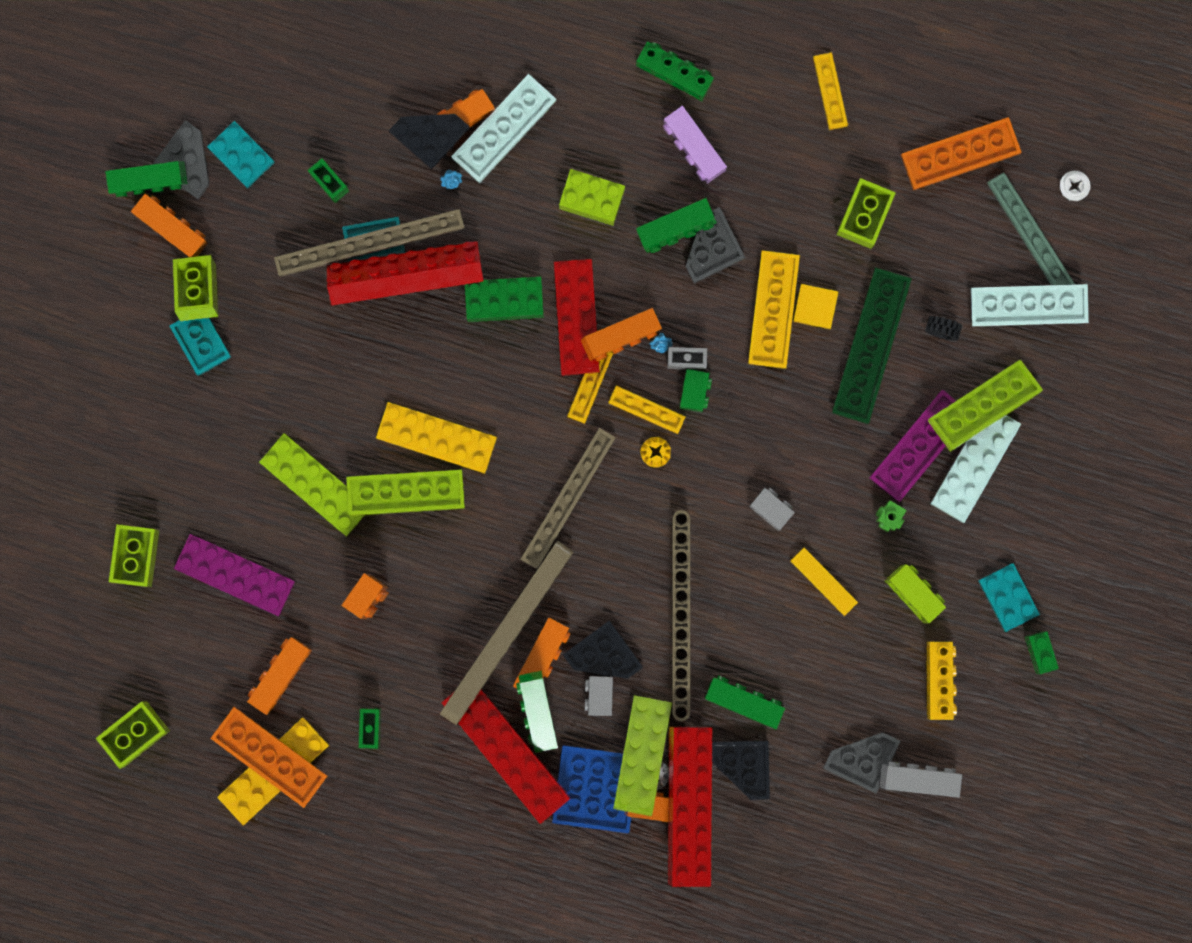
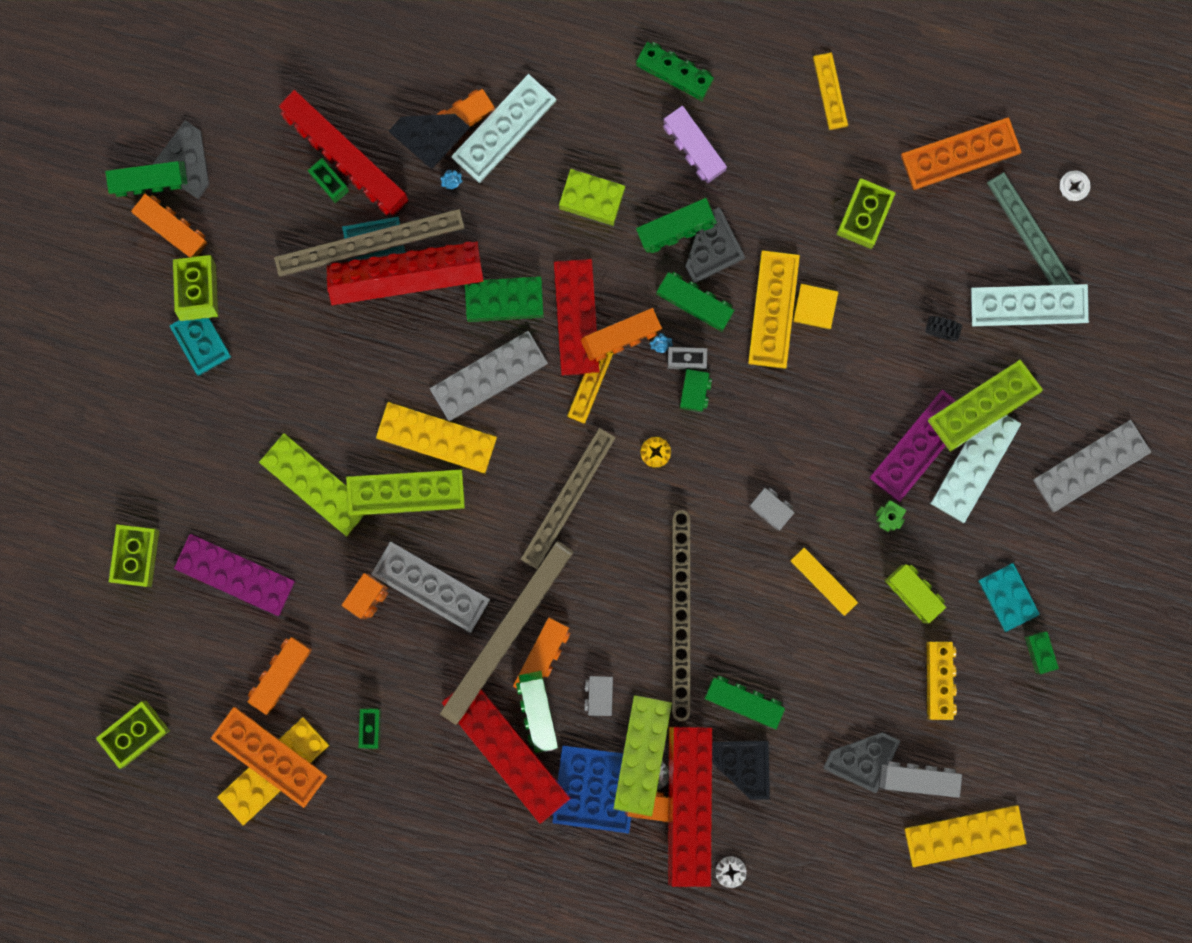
teal plate [207,121,275,189] -> none
black plate [563,621,643,679] -> none
yellow tile [608,386,686,434] -> none
dark green plate [831,267,912,424] -> none
none -> red brick [279,90,409,217]
none -> light grey plate [371,542,490,633]
none -> light grey plate [429,331,548,422]
none -> green brick [656,272,734,332]
none -> white gear [715,857,747,888]
none -> yellow plate [904,805,1027,867]
none -> light grey plate [1033,420,1151,512]

